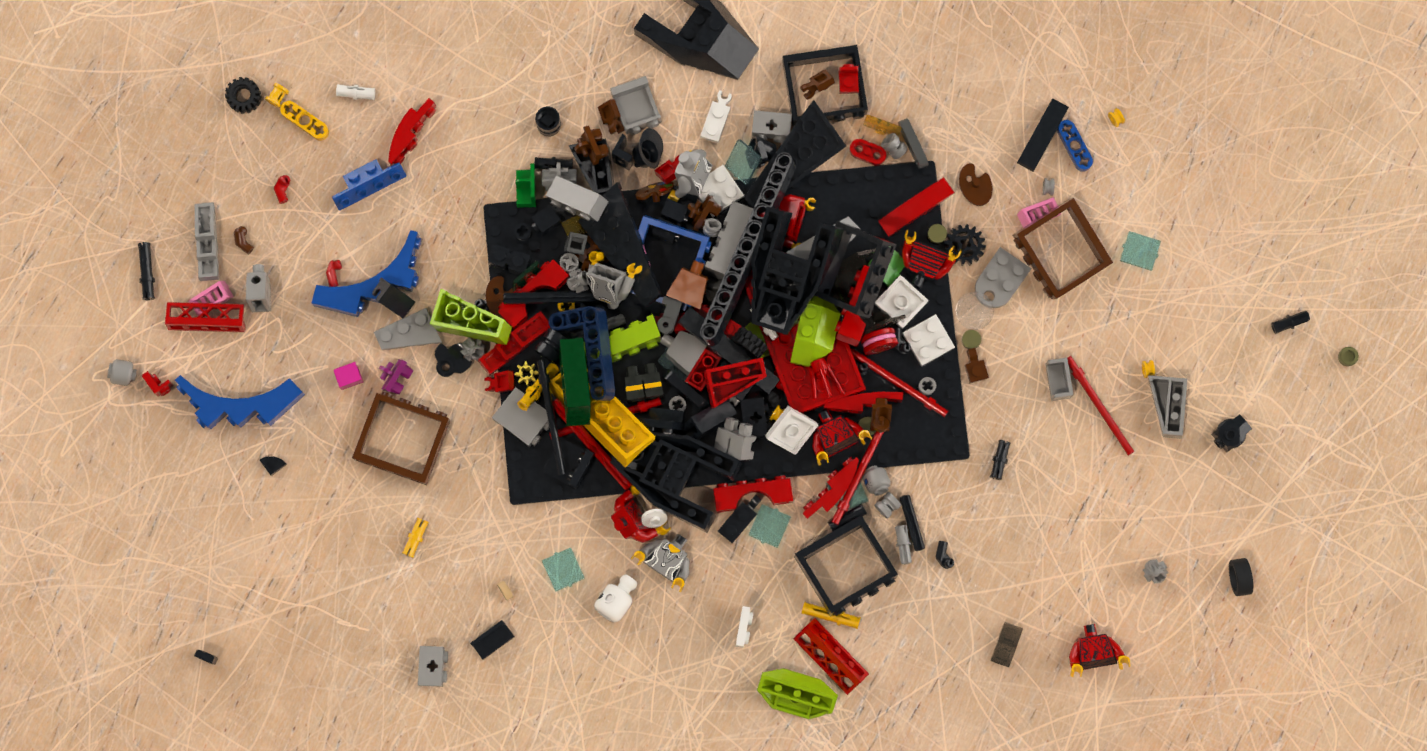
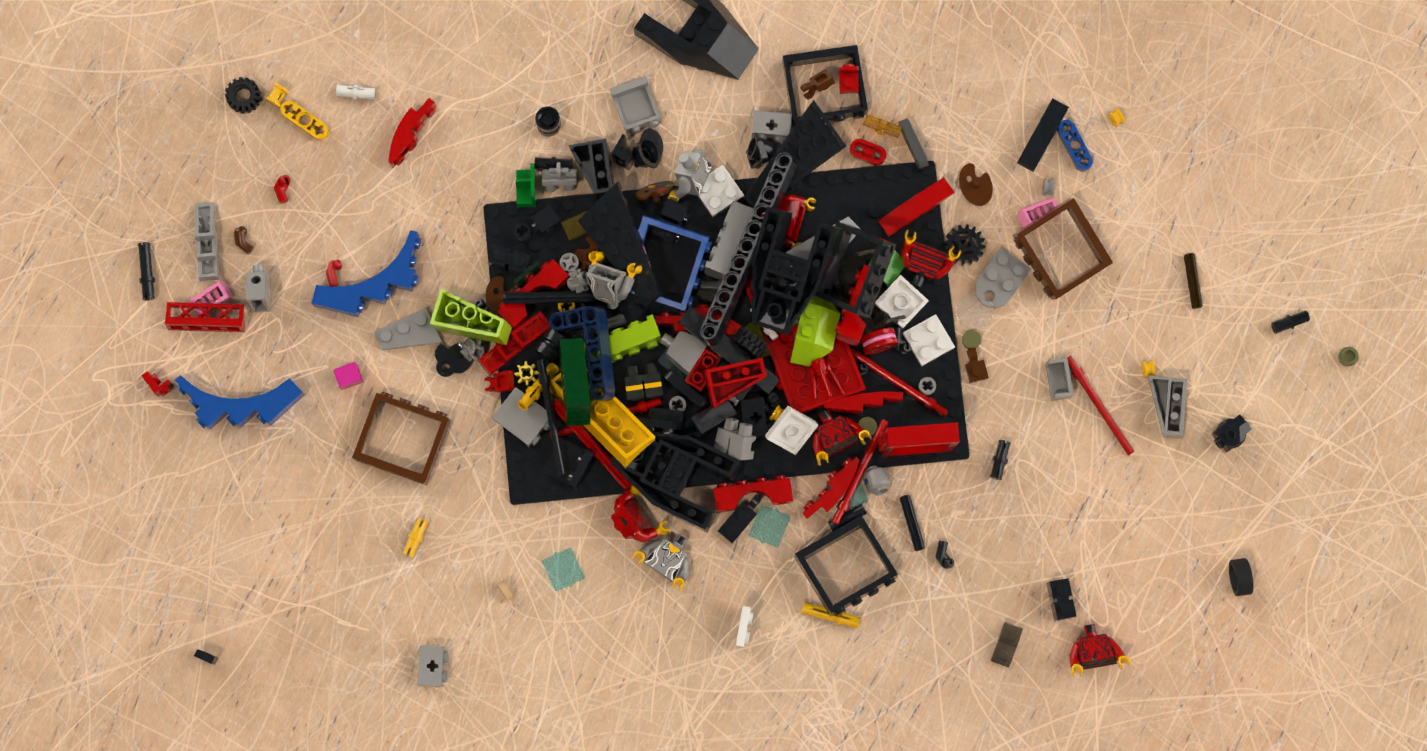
light grey head [107,359,137,386] -> none
black tile [260,456,287,476] -> none
blue bracket [332,159,406,210] -> none
black hinge [372,277,415,318] -> none
magenta hips [379,359,413,394] -> none
black panel [470,620,515,660] -> none
light grey wedge [545,176,608,222] -> none
dark grey leg [564,232,587,255] -> none
reddish brown hips [575,126,609,165] -> none
white piece [594,574,637,622] -> none
reddish brown plate [598,99,624,134] -> none
white piece [641,509,667,528] -> none
red plate [654,155,679,185] -> none
dark grey leg [657,296,683,335] -> none
dark orange torso [666,260,708,309] -> none
reddish brown hips [687,194,722,231] -> none
white plate [700,90,732,143] -> none
light grey bush [703,218,721,237] -> none
clear light blue piece [725,139,762,184] -> none
lime wedge [757,668,838,719] -> none
red fence [793,618,869,695] -> none
reddish brown hips [870,398,892,433] -> none
light grey wheel [874,492,901,519] -> none
light grey wheel [881,133,908,159] -> none
light grey axle [895,525,912,565] -> none
olive tile [927,224,947,244] -> none
clear light blue piece [1120,231,1161,271] -> none
light grey gear [1143,559,1168,583] -> none
none -> red window [878,422,960,457]
none -> black piece [1046,578,1077,621]
none -> dark brown axle [1184,253,1203,309]

